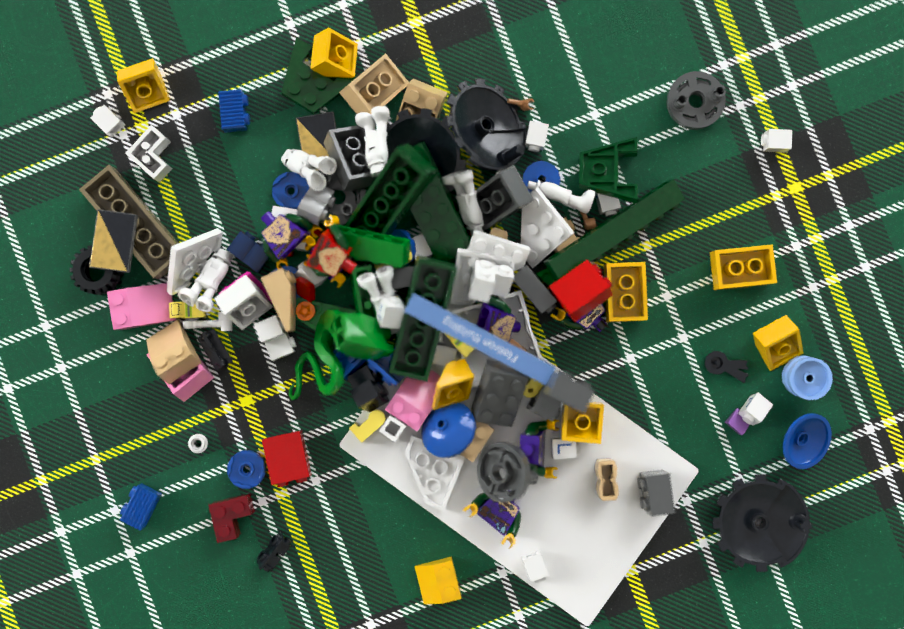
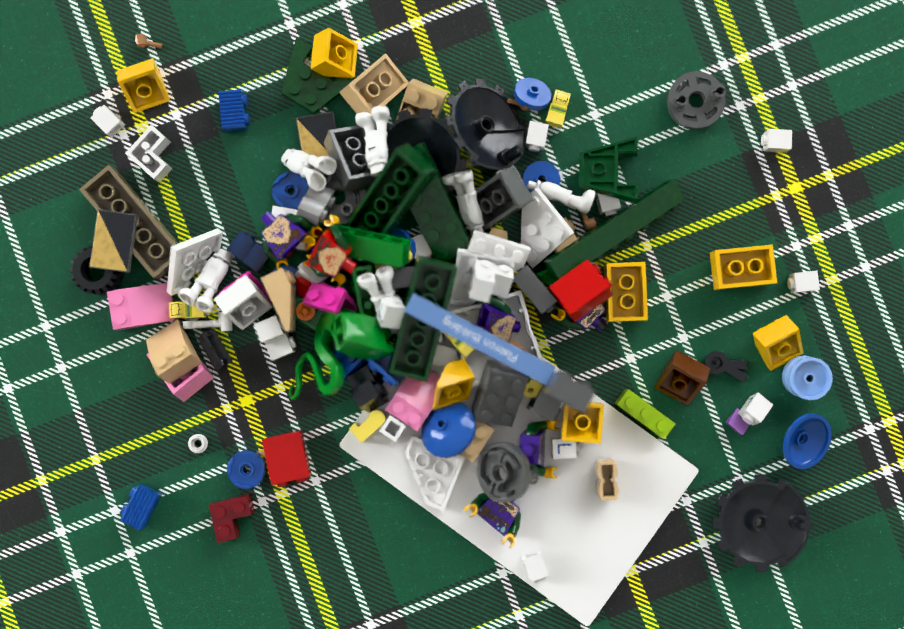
black hinge [257,531,292,572] -> none
yellow slope [415,556,461,604] -> none
dark grey brick [637,470,675,516] -> none
none -> medium nougat hand [135,34,163,49]
none -> dark pink bracket [302,282,357,314]
none -> plate [513,78,552,111]
none -> light yellow leg [545,90,570,129]
none -> lime brick [614,388,675,439]
none -> reddish brown slope [654,350,710,406]
none -> white brick [787,271,820,293]

